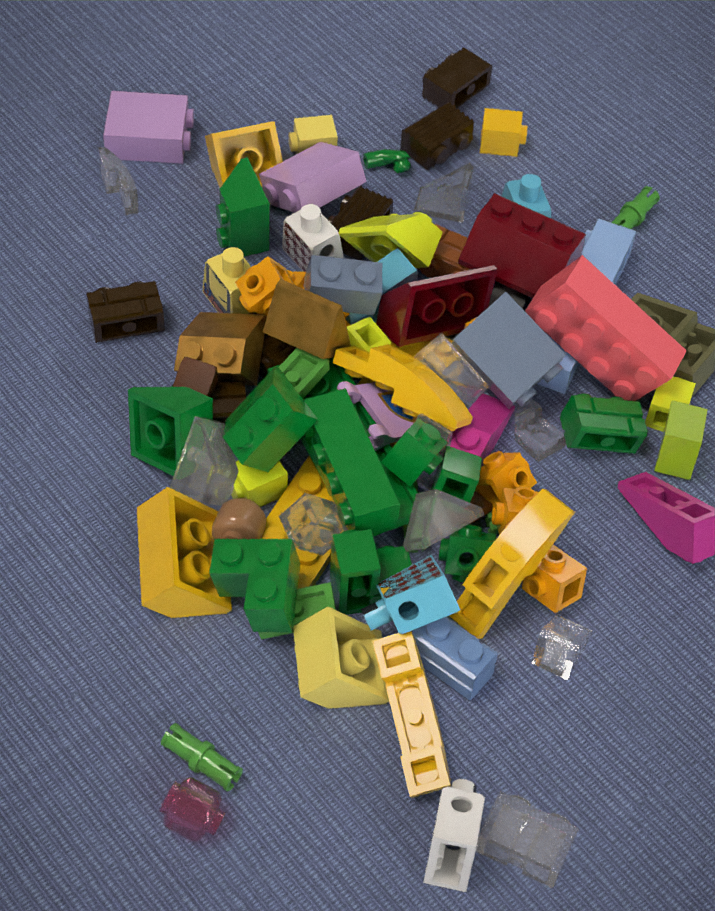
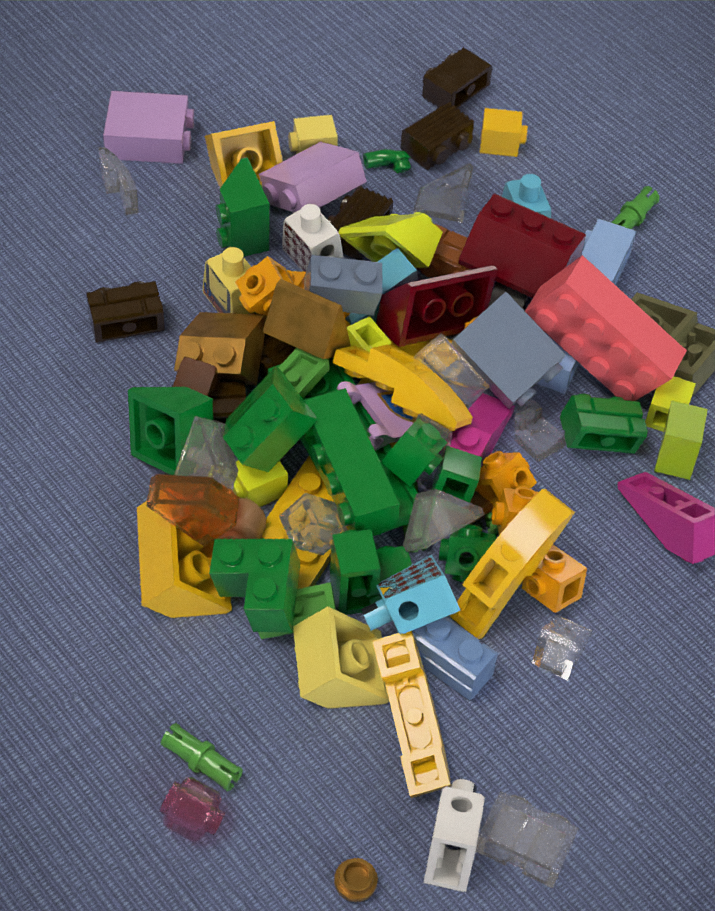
none -> clear orange slope [146,474,239,546]
none -> pearl gold plate [334,858,378,902]

